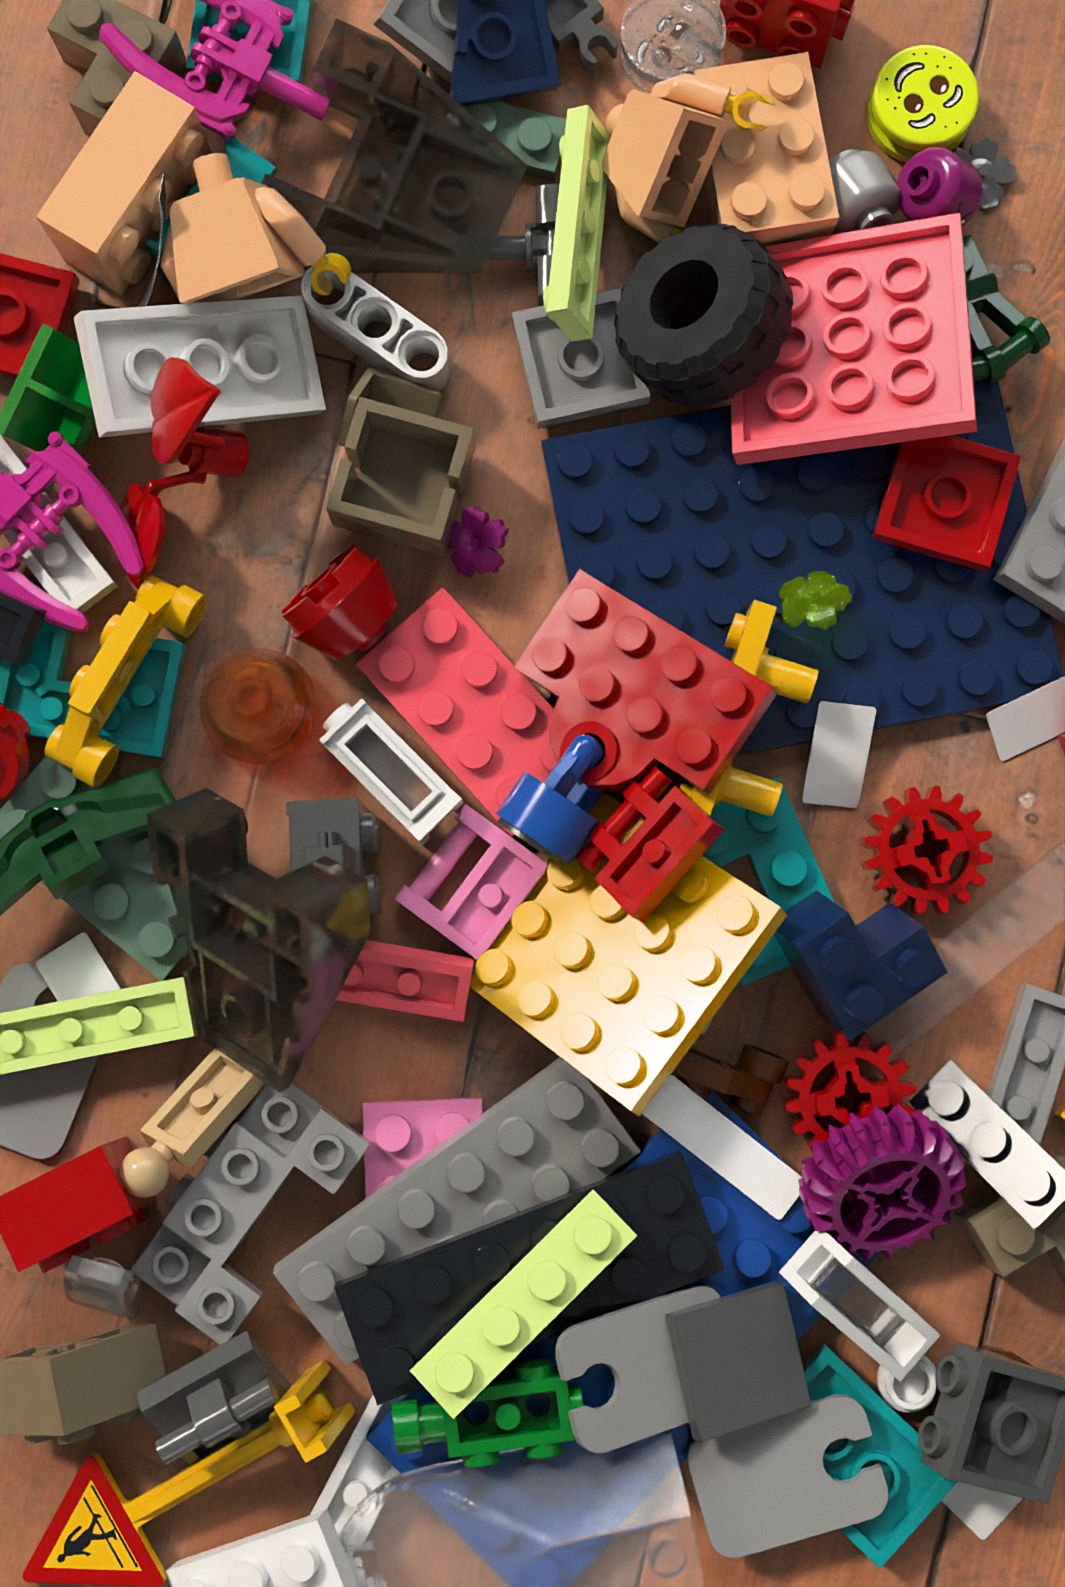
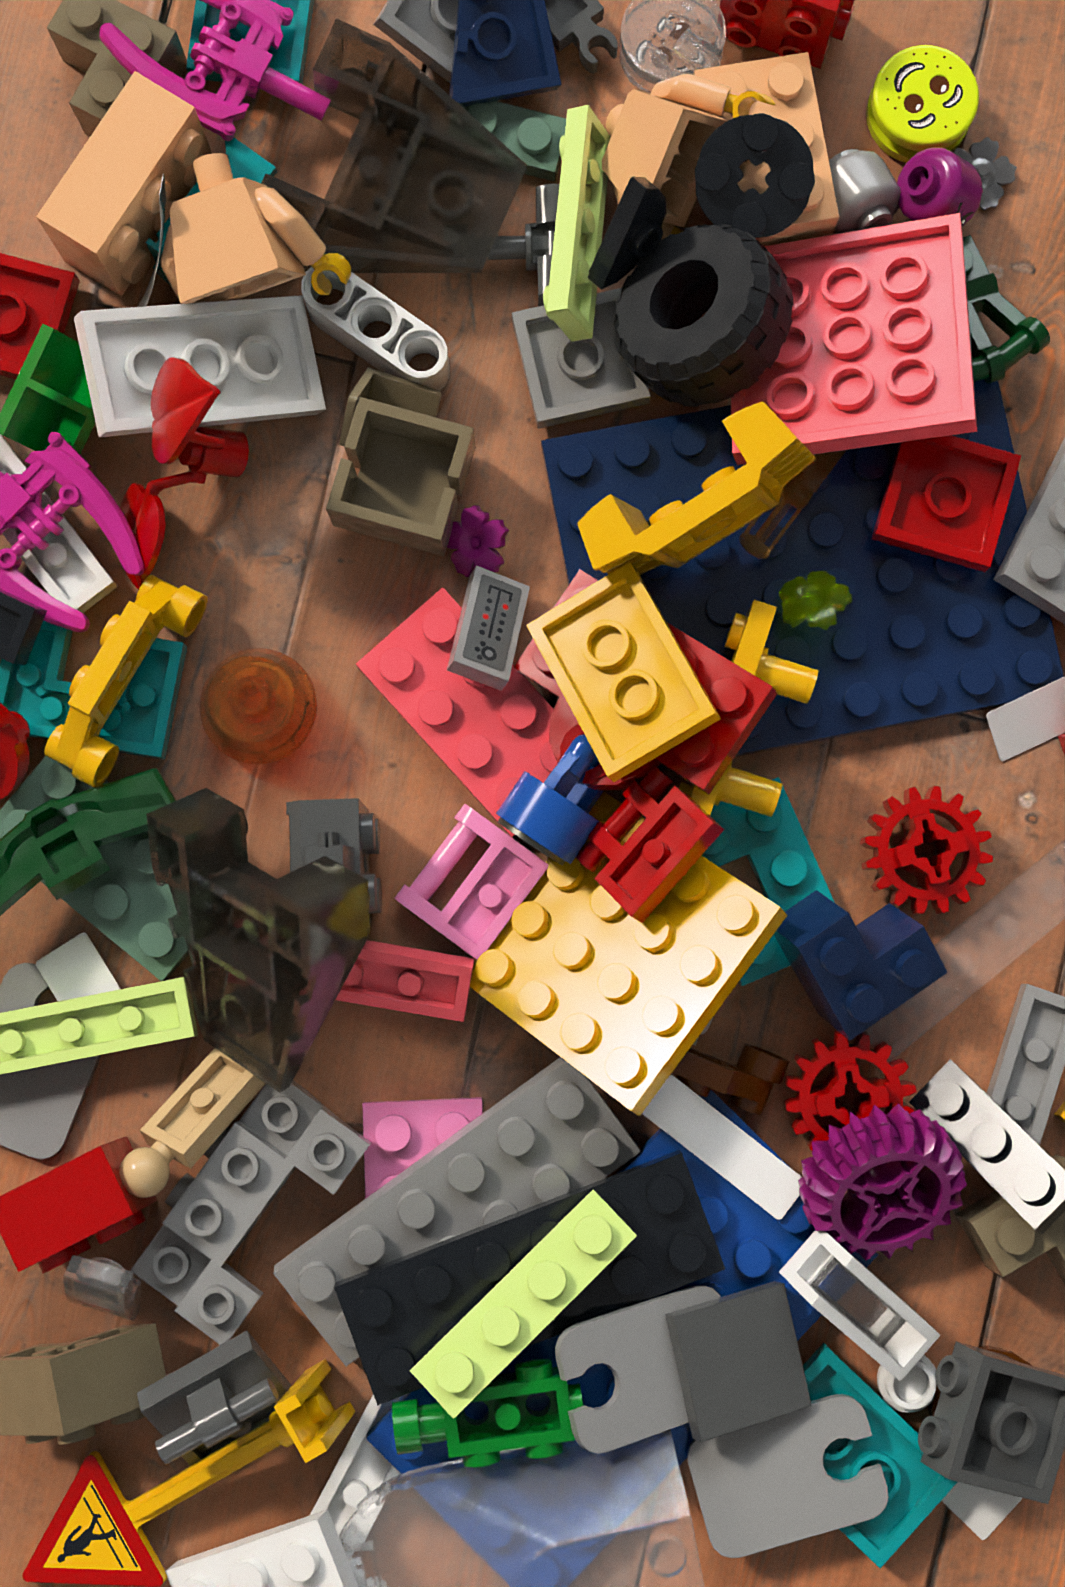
red cone [281,544,398,661] -> none
white window [319,699,464,846] -> none
white sticker [802,701,876,808] -> none
none -> tile [447,566,530,691]
none -> yellow plate [526,562,721,782]
none -> yellow plate [577,401,816,575]
none -> black plate [587,176,666,290]
none -> black plate [695,113,815,238]
none -> clear orange piece [739,450,847,559]

